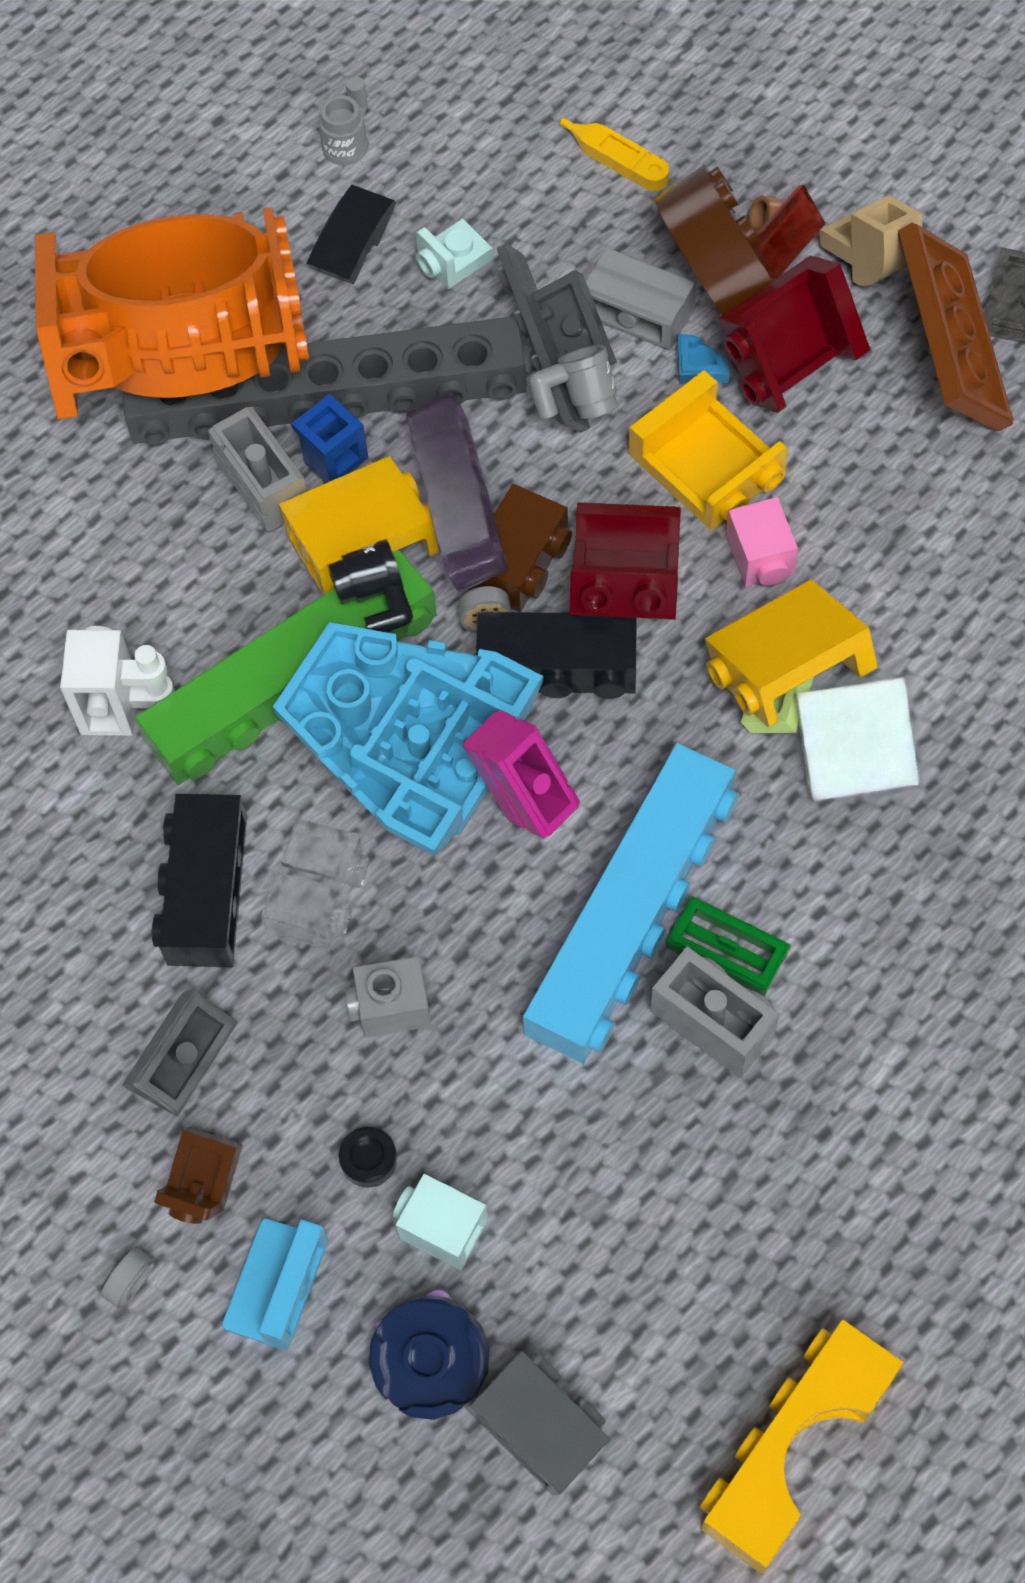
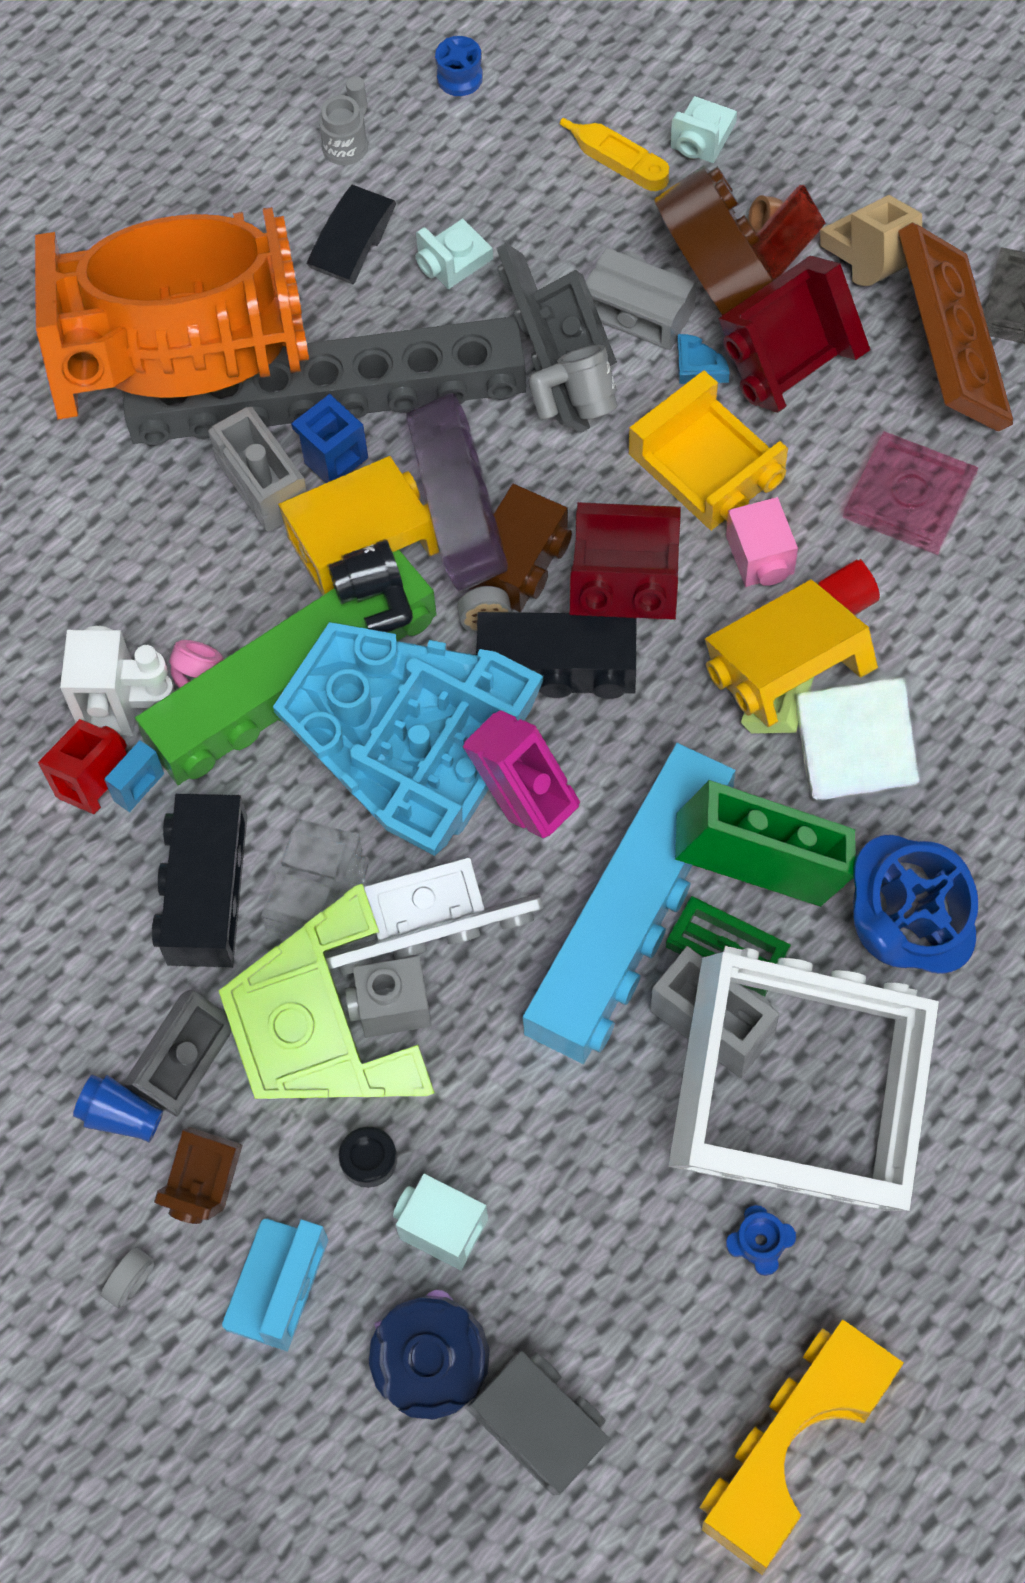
none -> red brick [38,719,127,814]
none -> blue cone [73,1074,163,1143]
none -> dark azure tile [104,740,164,813]
none -> bright pink tile [169,640,224,688]
none -> wing [218,884,435,1099]
none -> bracket [325,856,544,975]
none -> blue wheel [435,36,483,96]
none -> white window [668,946,939,1211]
none -> light aqua bracket [671,96,737,163]
none -> green brick [675,780,856,907]
none -> blue plate [726,1205,796,1276]
none -> red brick [818,559,880,615]
none -> clear pink tile [843,431,979,555]
none -> blue piece [853,835,978,974]

